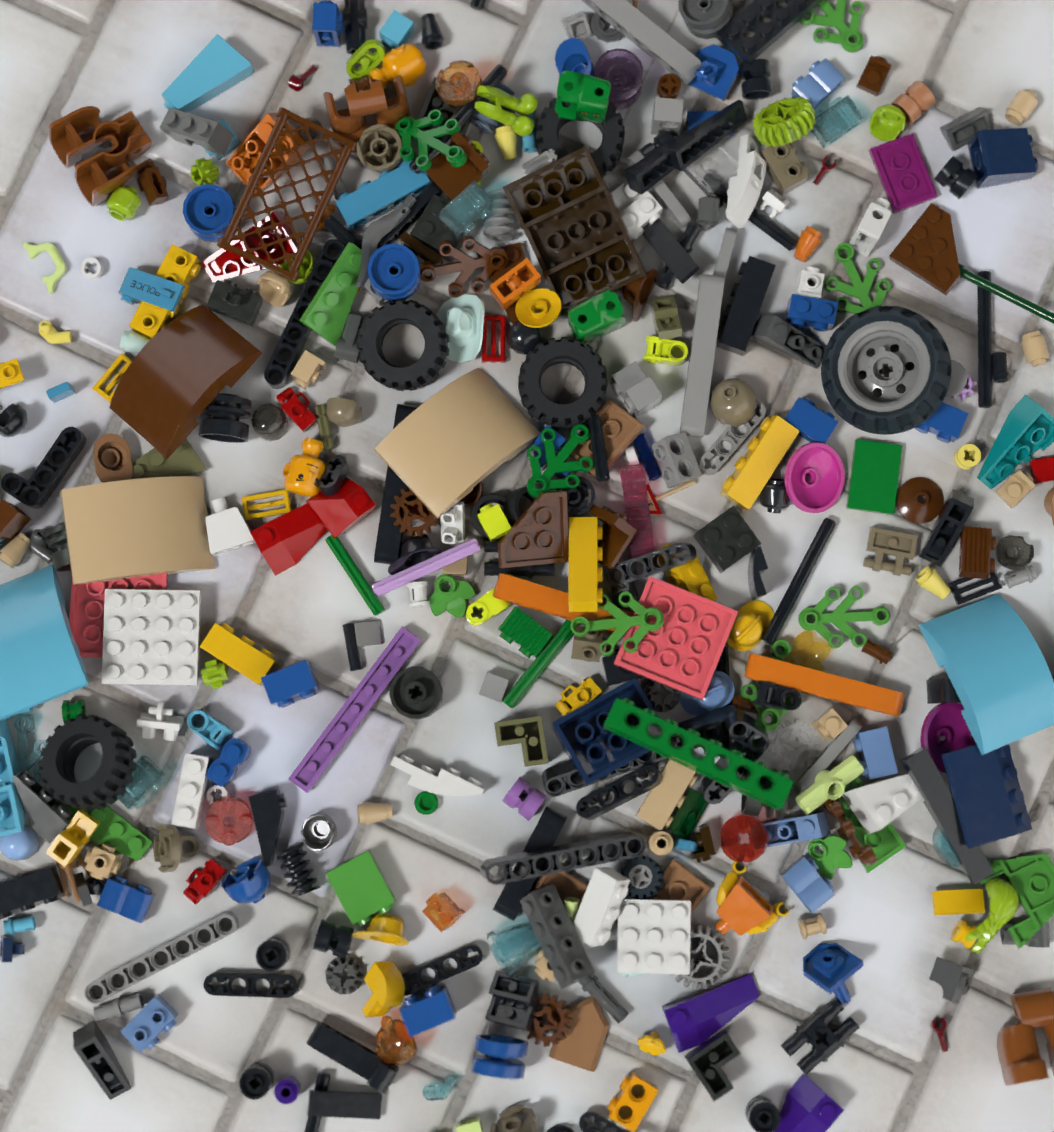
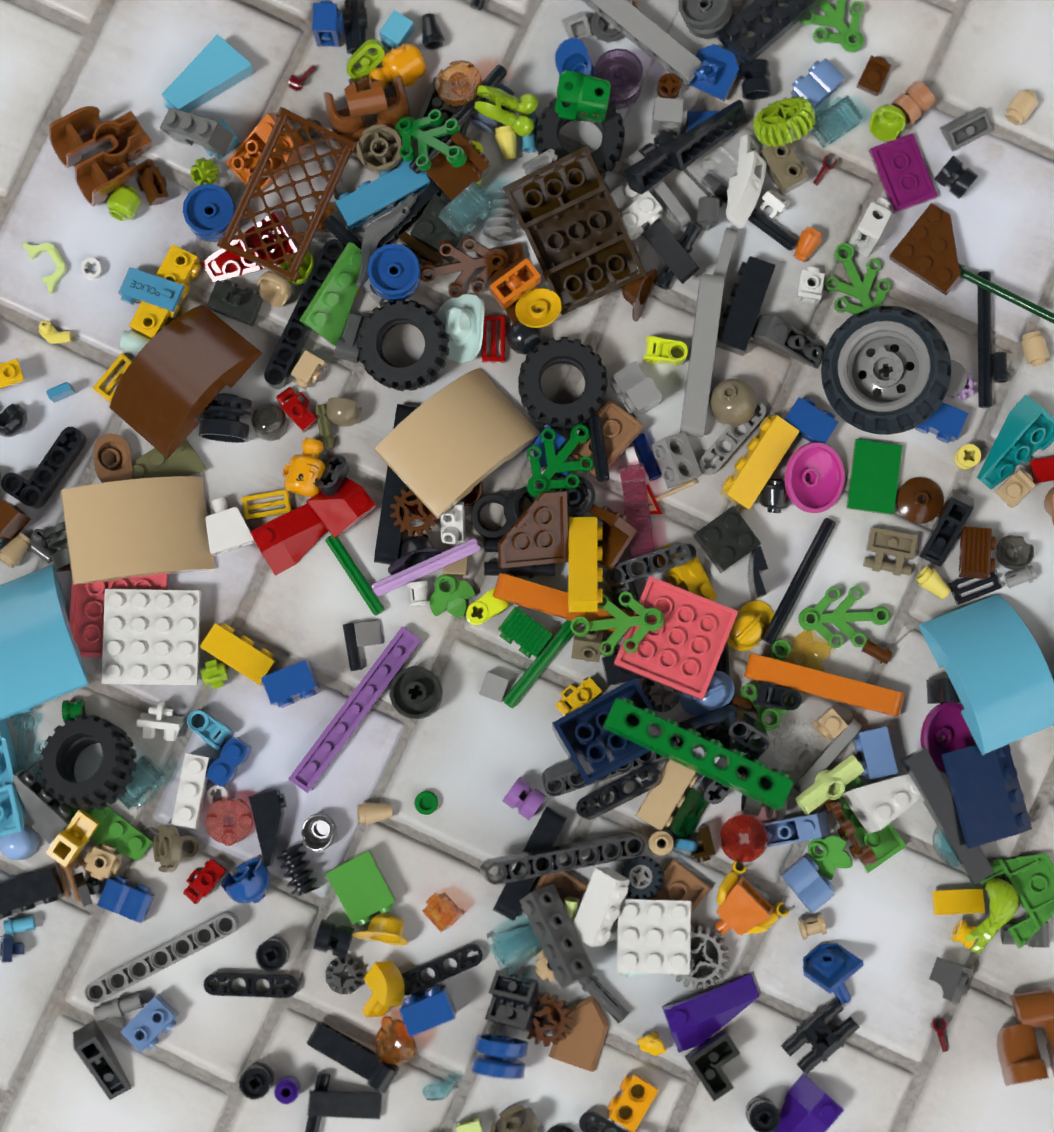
white slope [390,754,485,796] -> none
neon yellow brick [477,503,511,542] -> none
olive brick [494,716,548,767] -> none
green piece [568,290,626,344] -> none
olive brick [651,295,683,340] -> none
blue brick [785,294,838,332] -> none
dark blue slope [967,128,1038,189] -> none

